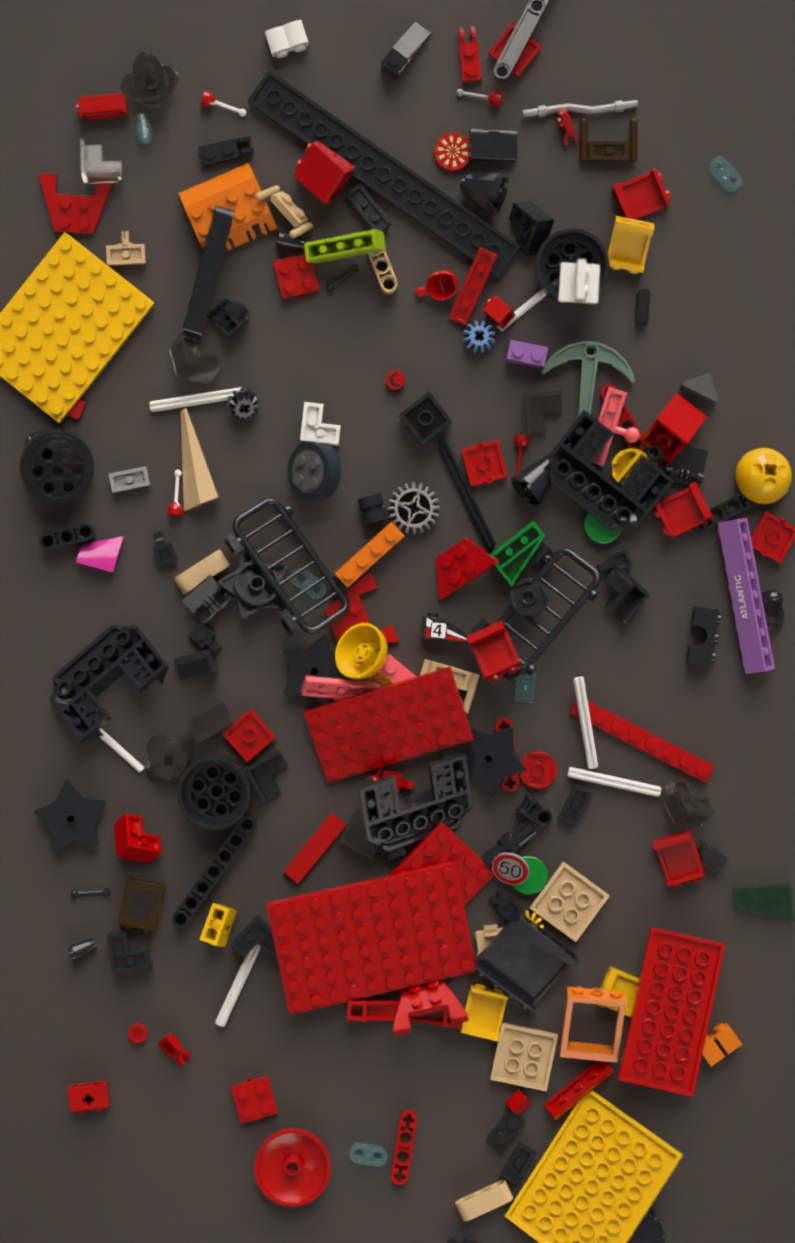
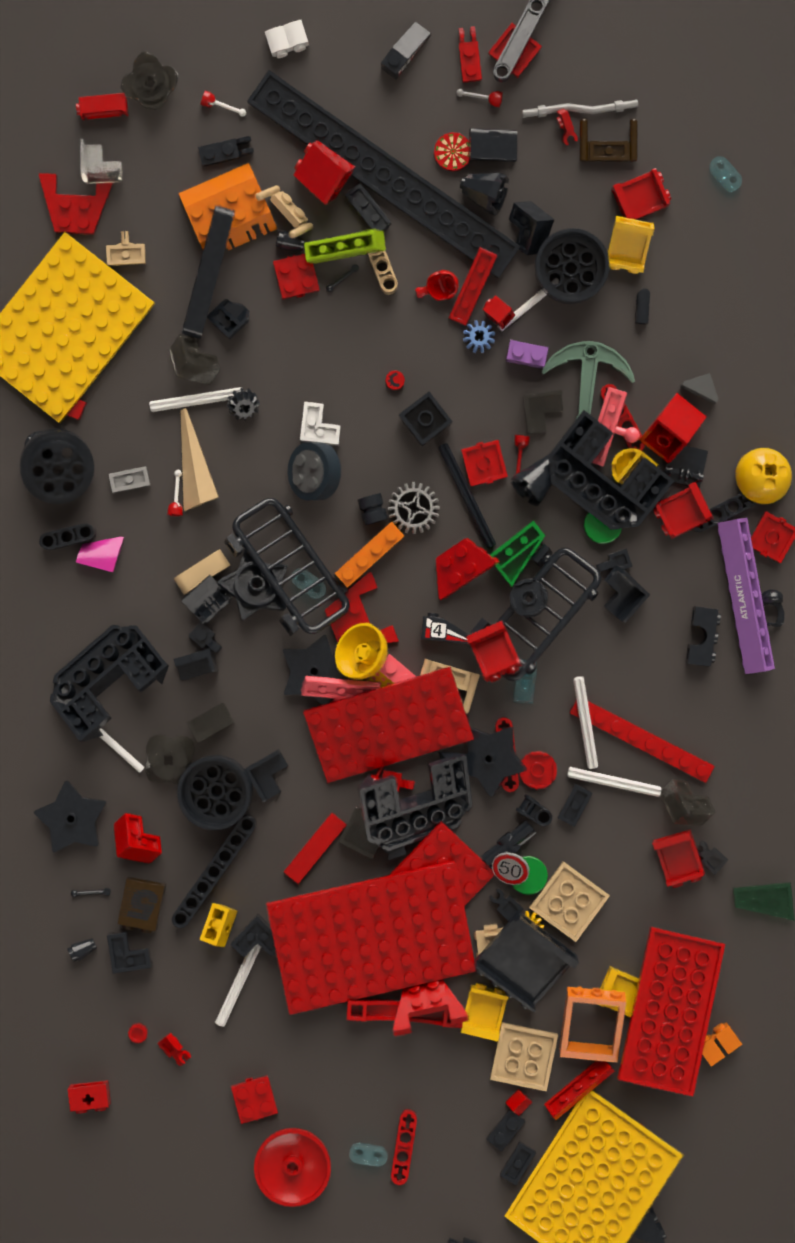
clear light blue cone [135,113,154,144] -> none
black plate [153,531,178,566] -> none
red plate [222,708,276,762] -> none
tan beam [455,1180,513,1222] -> none
white bracket [559,259,600,304] -> none
black hinge [647,445,664,462] -> none

